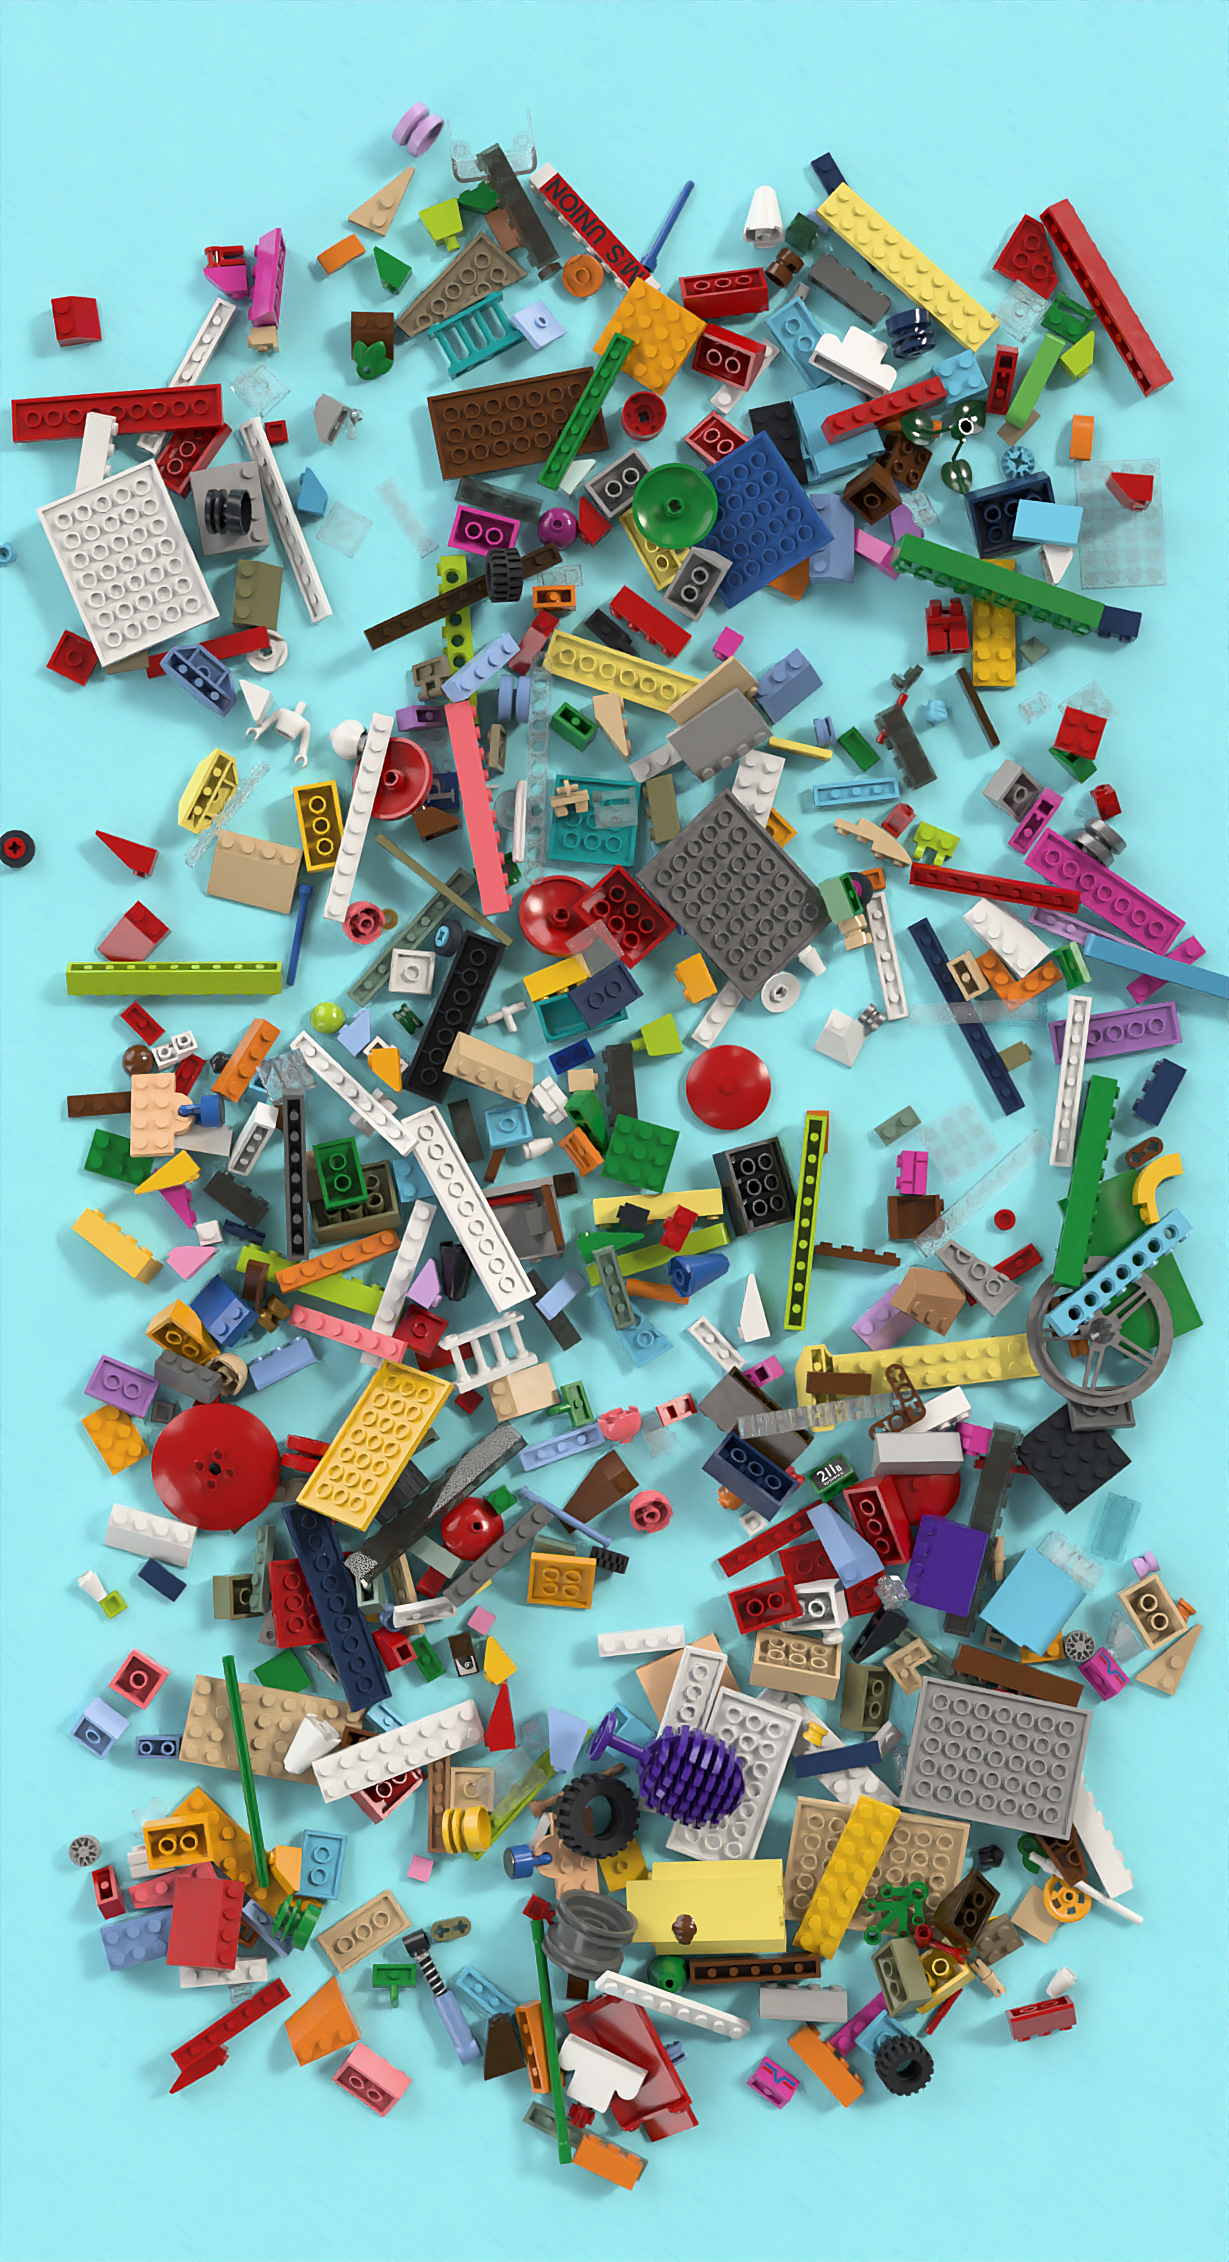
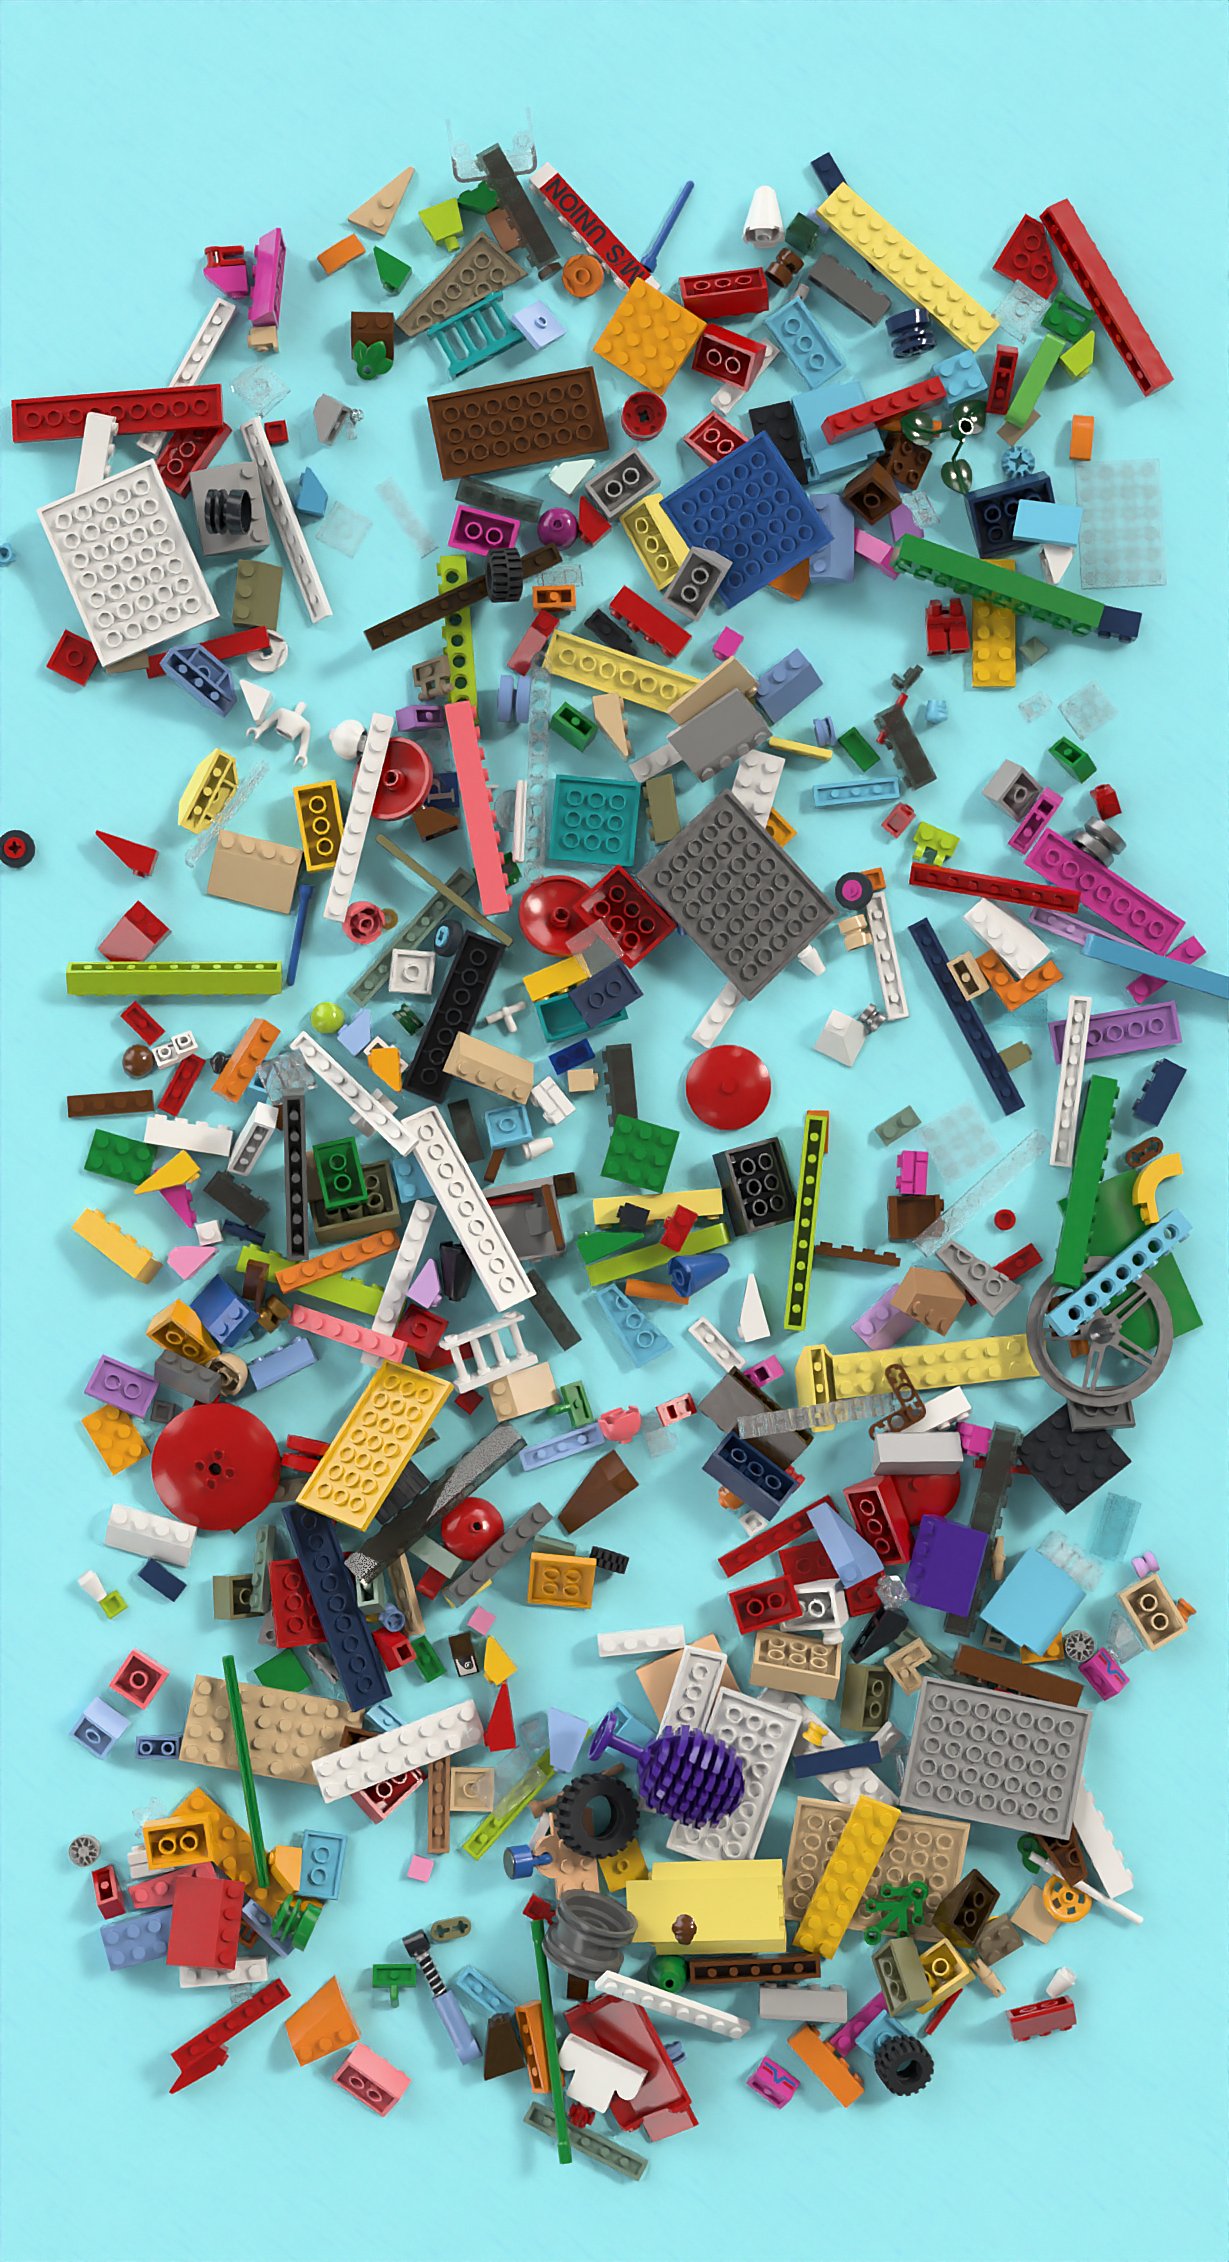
red slope [51,296,103,347] -> none
light nougat plate [130,1073,225,1158] -> none
white cone [284,1713,341,1775] -> none
tan tile [316,1888,412,1974] -> none
lavender wheel [392,102,444,158] -> none
white plate [393,1597,457,1628] -> none
light blue brick [441,633,520,703] -> none
yellow wheel [442,1806,491,1854] -> none
dark tan plate [486,724,508,774] -> none
green brick [487,1484,517,1515] -> none
medium blue bar [518,1485,613,1550] -> none
light blue tile [535,1267,587,1320] -> none
green tile [536,332,635,492] -> none
tan hips [549,780,590,817] -> none
orange plate [557,1127,604,1178] -> none
green slope [563,1090,609,1155] -> none
orange brick [572,2134,643,2191] -> none
clear plate [592,787,639,829] -> none
sand green tile [592,1245,637,1330] -> none
coral cylinder [629,1490,673,1533] -> none
lime torso [630,1013,683,1057] -> none
green dish [632,463,718,550] -> none
light orange slope [674,953,717,1005] -> none
white dish [761,972,800,1013] -> none
reddish brown tile [806,1371,872,1396] -> none
brick [806,1453,860,1503] -> none
white brick [808,326,897,399] -> none
brick [818,872,864,924] -> none
tan slope [833,817,912,868] -> none
clear plate [908,998,1039,1026] -> none
red brick [915,1924,970,1965] -> none
dark brown tile [955,667,1000,750] -> none
black arm [977,1844,1005,1868] -> none
green plate [1052,941,1092,991] -> none
red plate [1053,706,1107,761] -> none
red slope [1105,472,1154,513] -> none
tan wing [1134,1624,1203,1696] -> none

